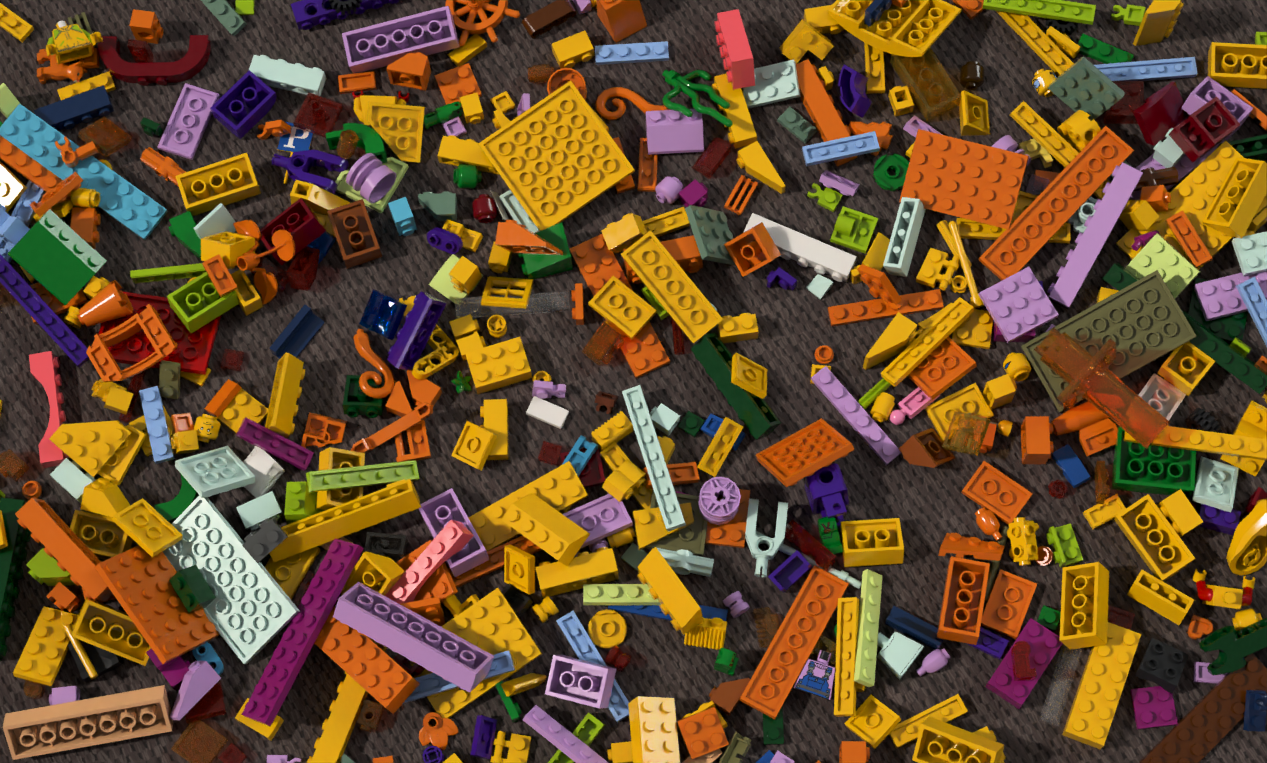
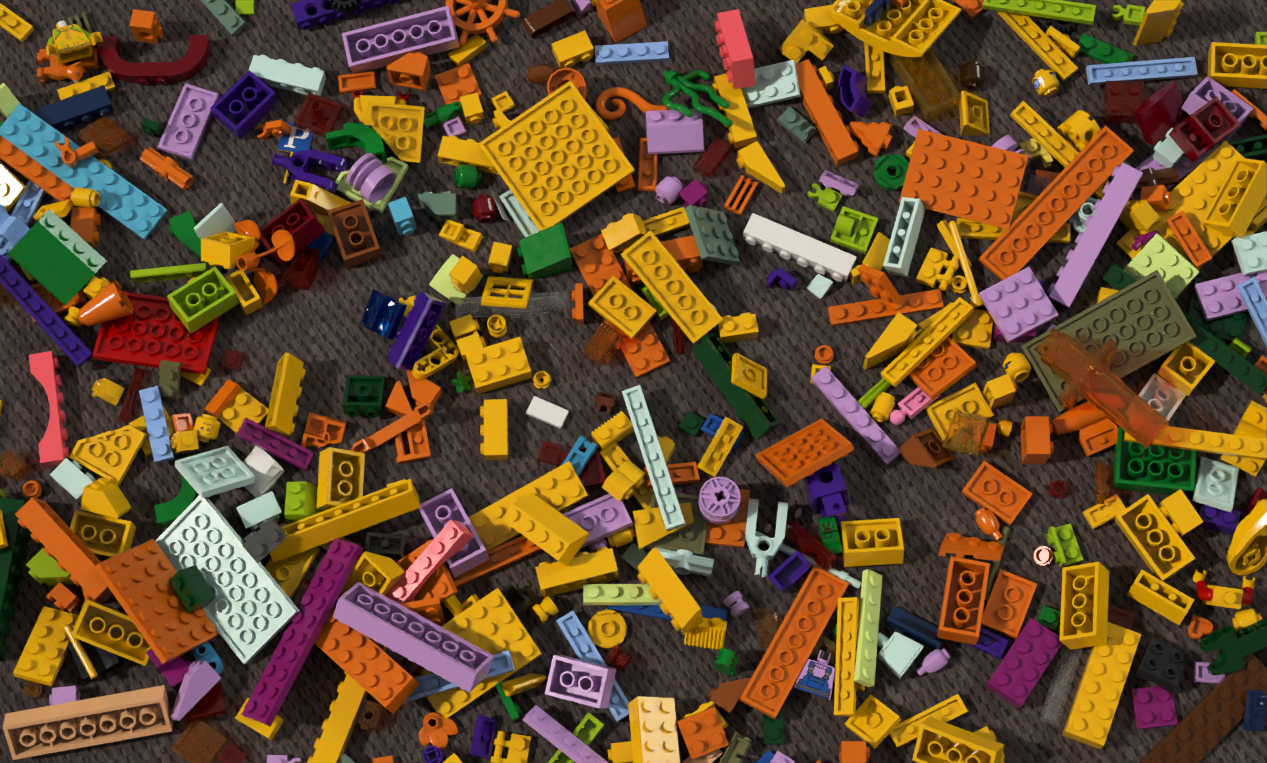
orange wing [29,172,83,217] -> none
yellow plate [49,420,132,477] -> none
orange wedge [86,304,178,382] -> none
yellow brick [102,385,133,415] -> none
yellow plate [112,498,183,558] -> none
clear red plate [127,39,154,63] -> none
yellow slope [176,153,261,216] -> none
orange plate [202,254,238,297] -> none
dark blue panel [270,305,324,359] -> none
lime plate [306,460,420,493] -> none
clear orange brick [336,130,359,159] -> none
orange plant [353,329,395,399] -> none
dark purple plate [427,227,463,254] -> none
yellow tile [451,421,497,471] -> none
orange slope [495,220,563,255] -> none
yellow tile [504,544,535,595] -> none
lavender tile [517,93,530,117] -> none
lavender plate [532,380,566,399] -> none
light aqua brick [650,403,680,436] -> none
orange brick [724,222,781,277] -> none
light blue plate [802,131,880,166] -> none
yellow brick [1007,517,1039,566] -> none
clear red leg [1011,641,1037,681] -> none
sand green plate [1048,56,1125,121] -> none
blue slope [1052,444,1091,488] -> none
black tyre [1185,408,1222,433] -> none

